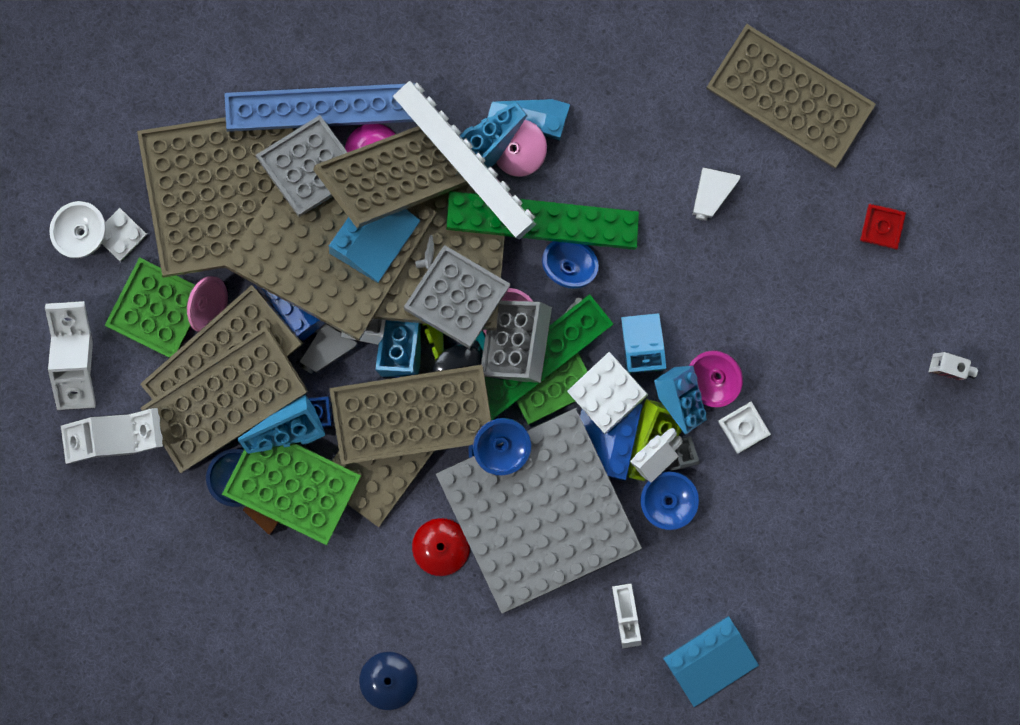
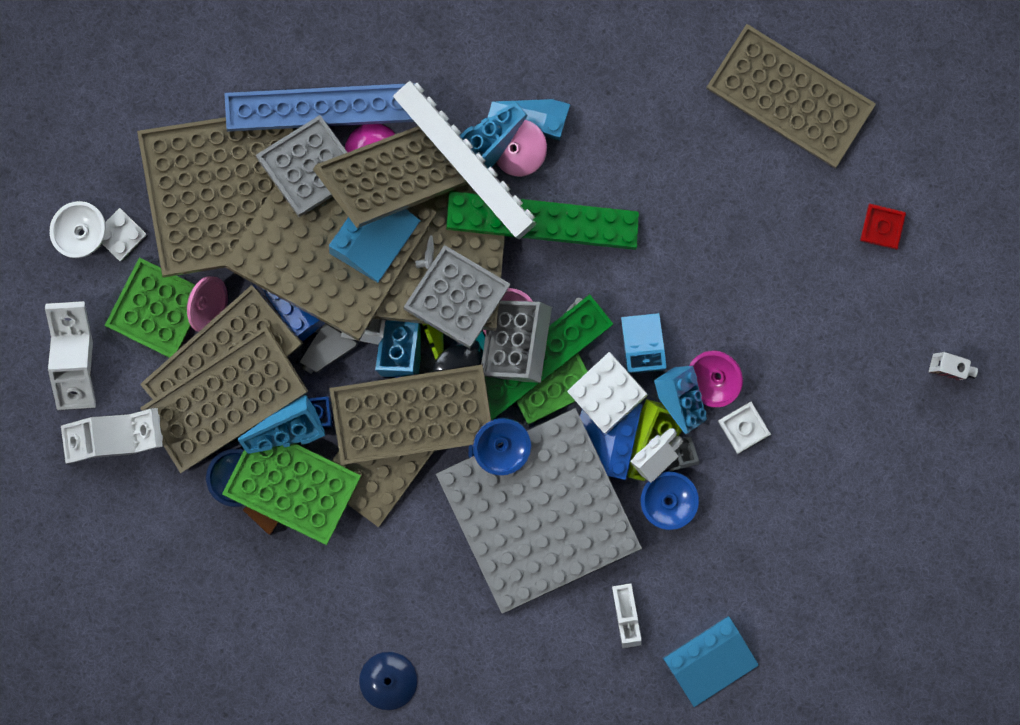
red dish [412,518,470,576] -> none
blue dish [542,241,598,289] -> none
white slope [692,168,740,221] -> none

